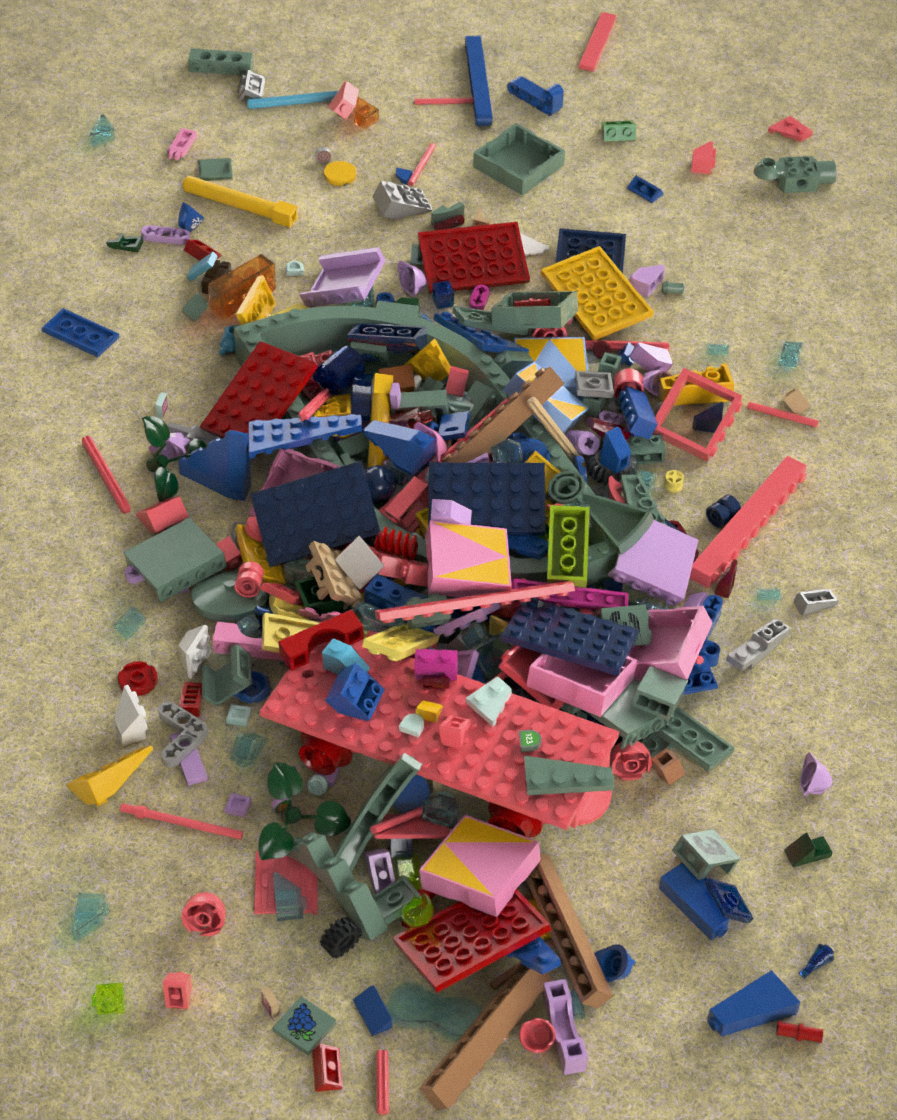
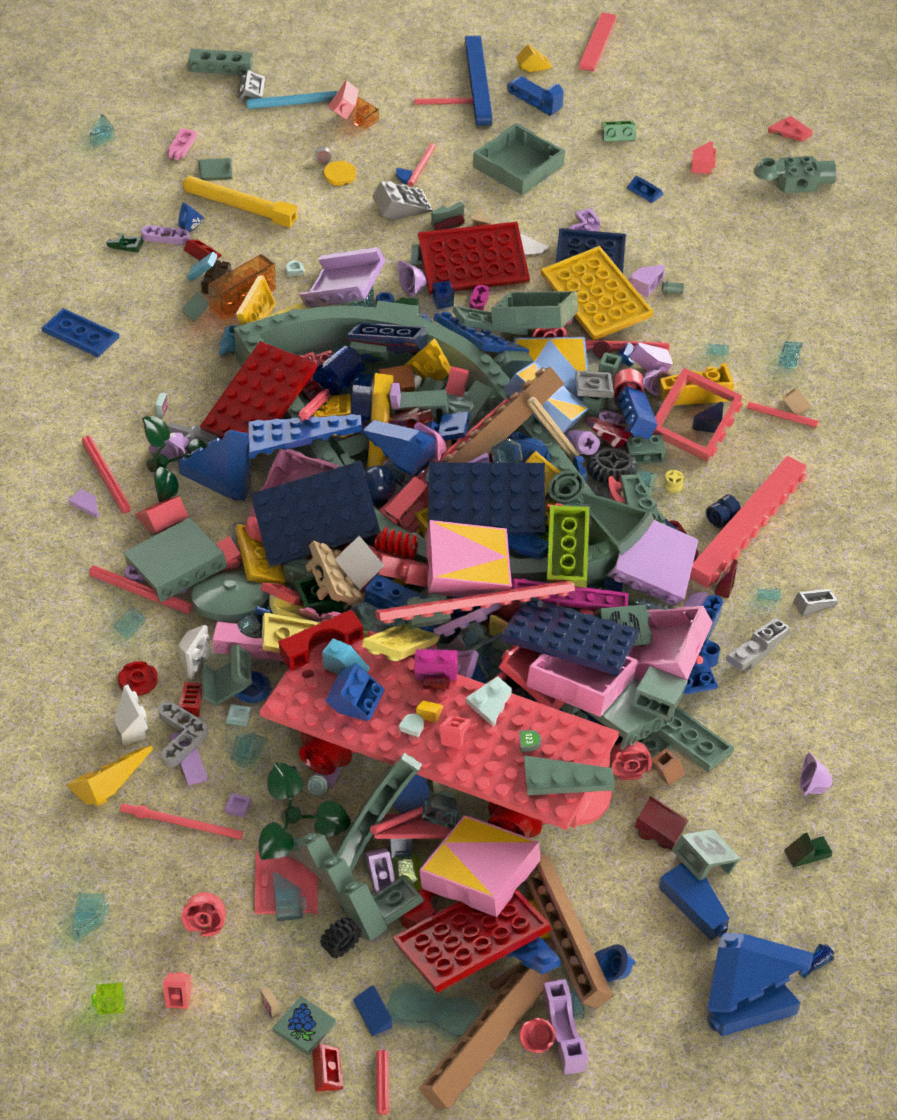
coral wheel [235,561,264,598] -> none
tile [271,797,293,814] -> none
clear neon green hair [401,894,434,927] -> none
lavender slope [431,499,472,525] -> none
red pin [514,298,551,307] -> none
blue slope [600,427,631,474] -> none
clear blue tile [704,878,754,924] -> none
red pin [776,1021,824,1043] -> none
none -> lavender tile [69,489,99,518]
none -> coral axle [89,565,193,614]
none -> yellow slope [515,44,553,73]
none -> lavender plate [569,208,600,231]
none -> dark red slope [634,796,689,850]
none -> blue slope [708,933,814,1012]

